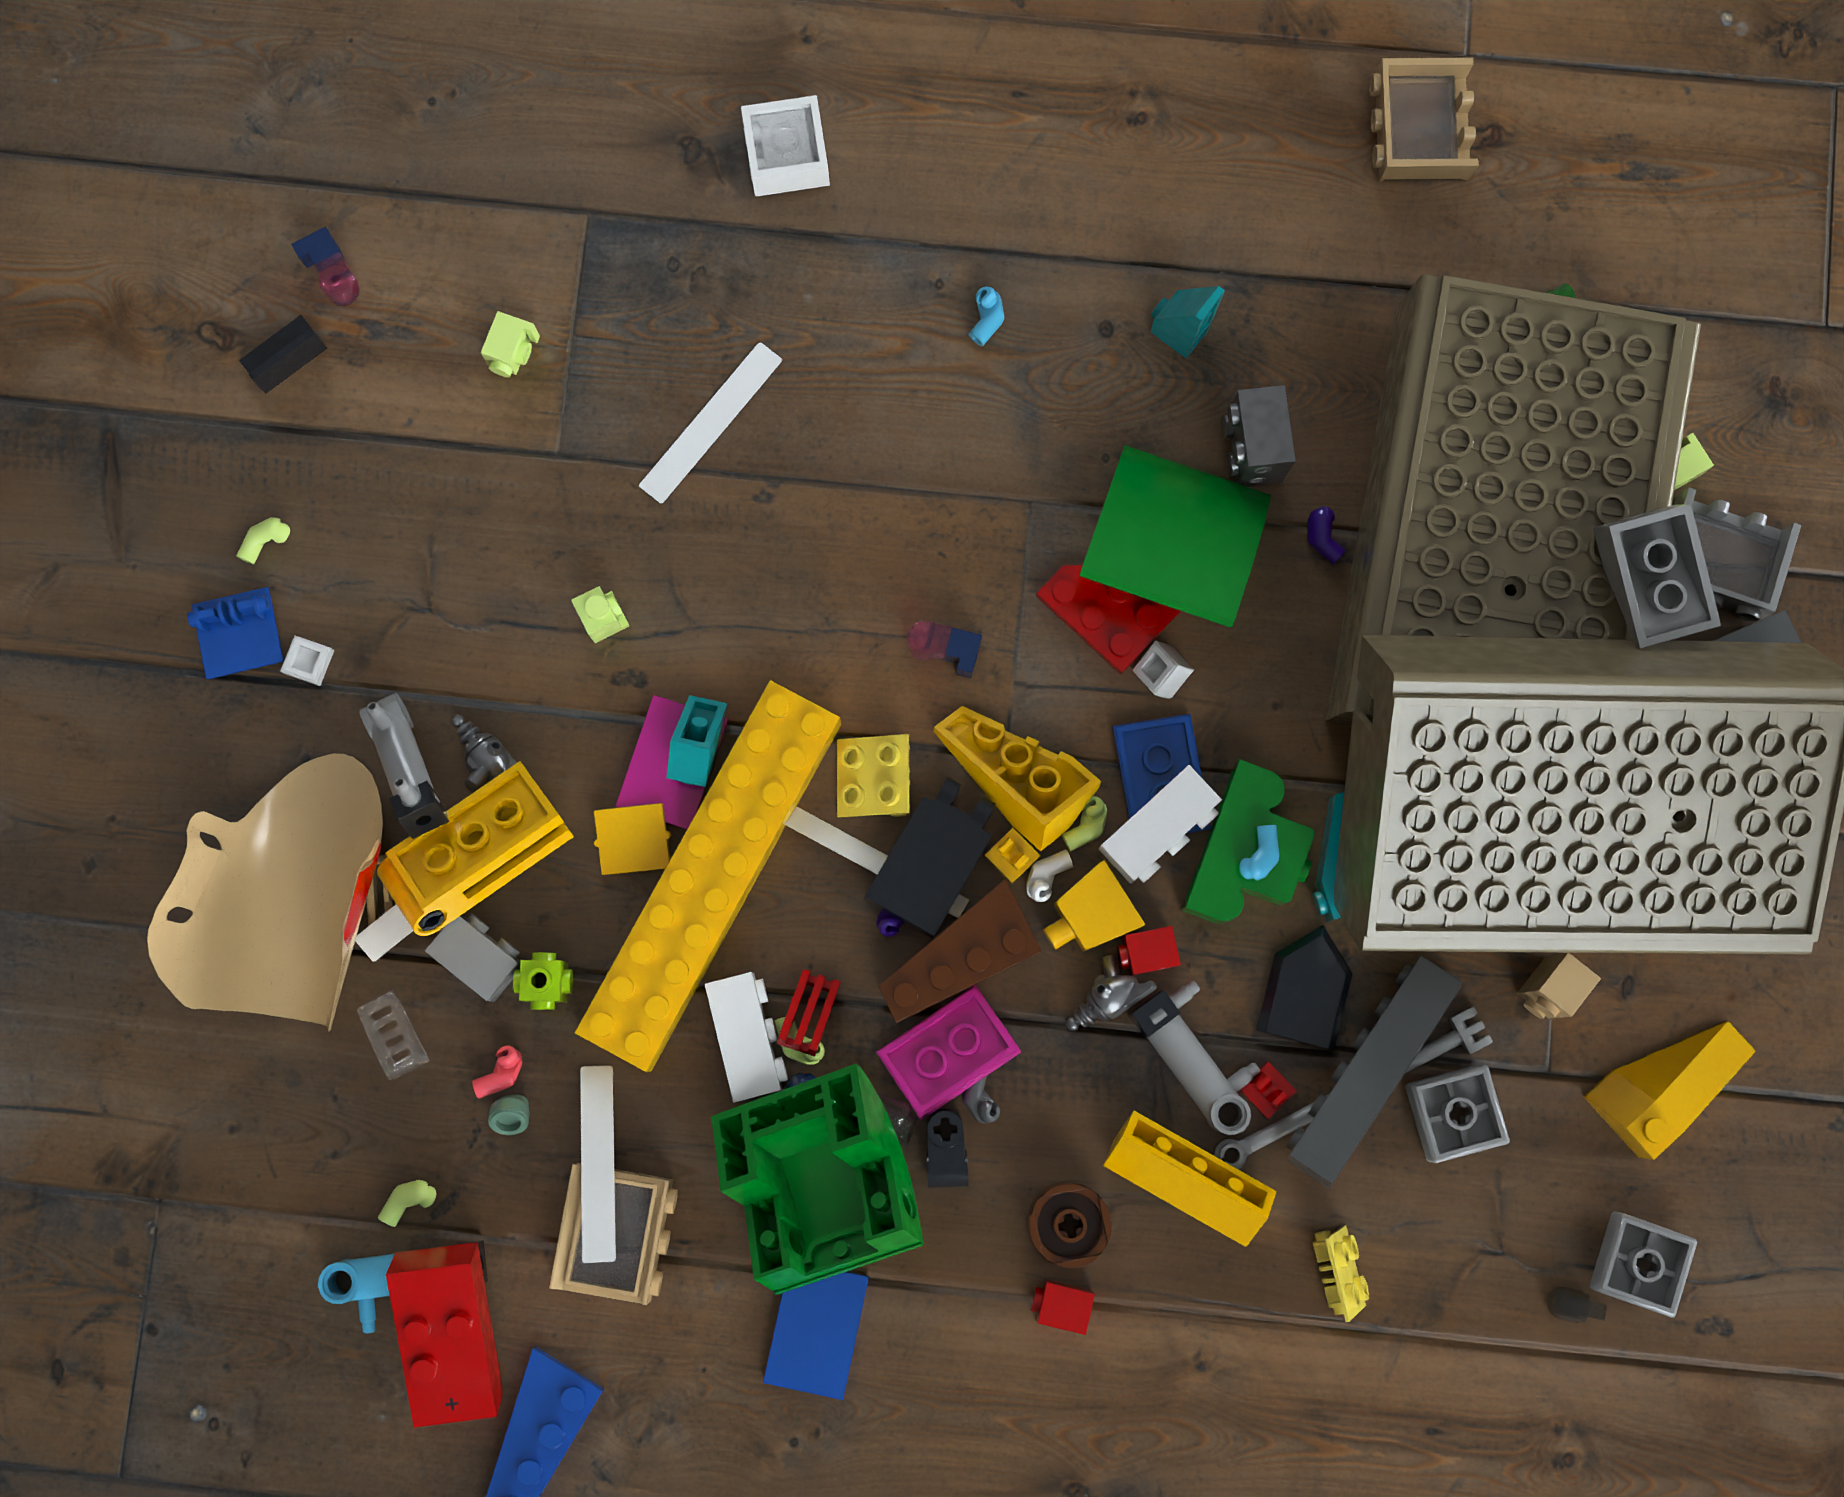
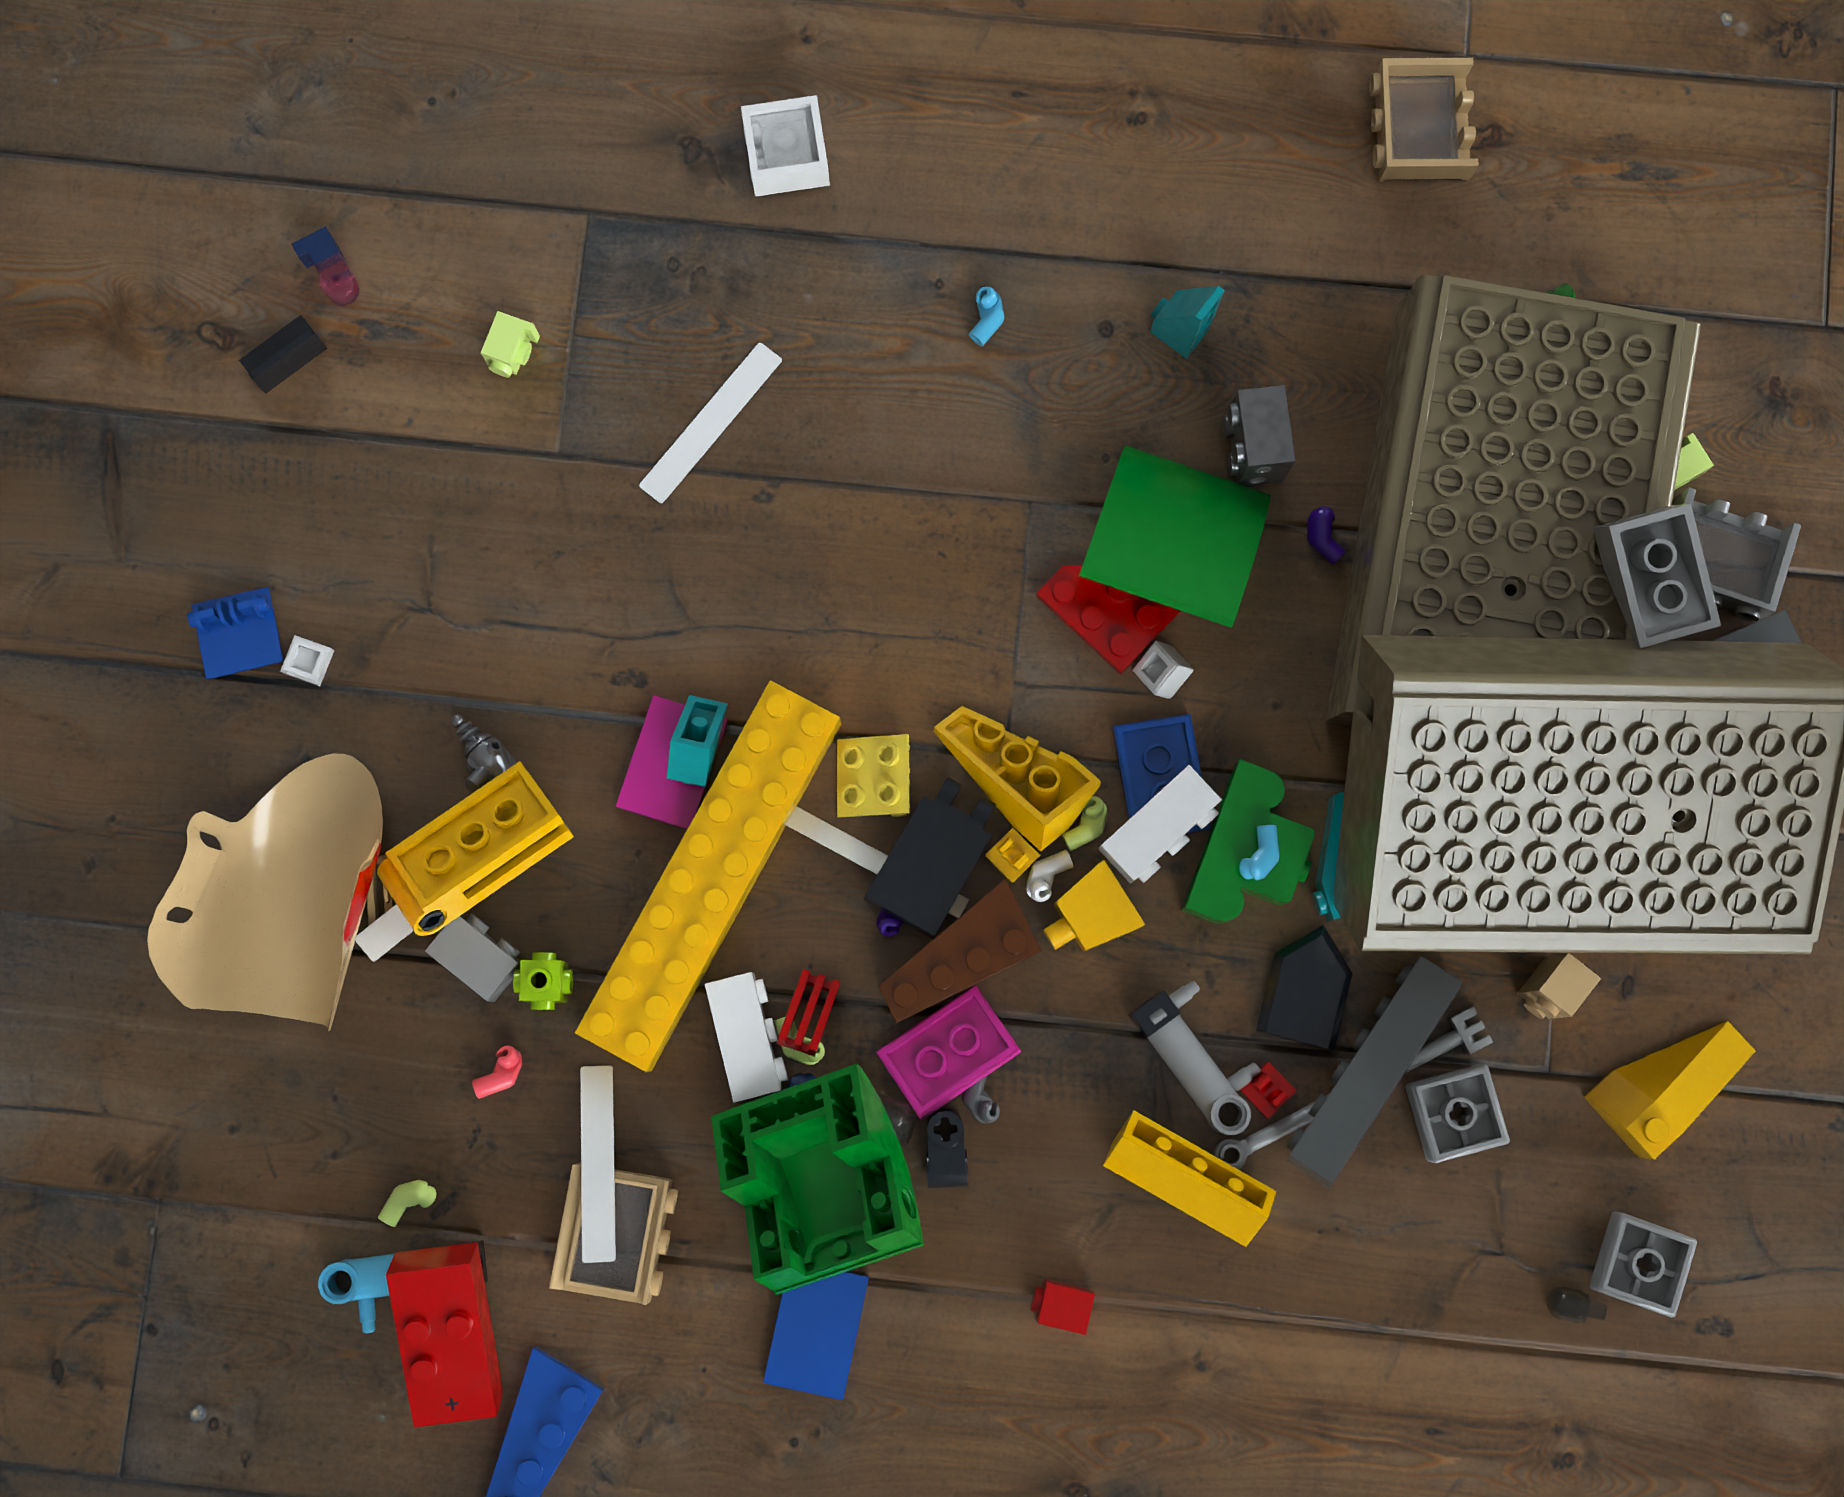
yellowish green arm [236,517,290,565] -> none
clear slope [356,990,430,1080] -> none
light grey piece [359,693,450,839] -> none
sand green tile [488,1094,530,1135] -> none
yellowish green brick [571,586,630,643] -> none
yellow piece [594,803,671,875] -> none
leg [908,621,982,678] -> none
reddish brown brick [1027,1182,1112,1268] -> none
flat silver piece [1066,955,1157,1031] -> none
red brick [1117,926,1181,976] -> none
light yellow hinge [1312,1225,1369,1322] -> none

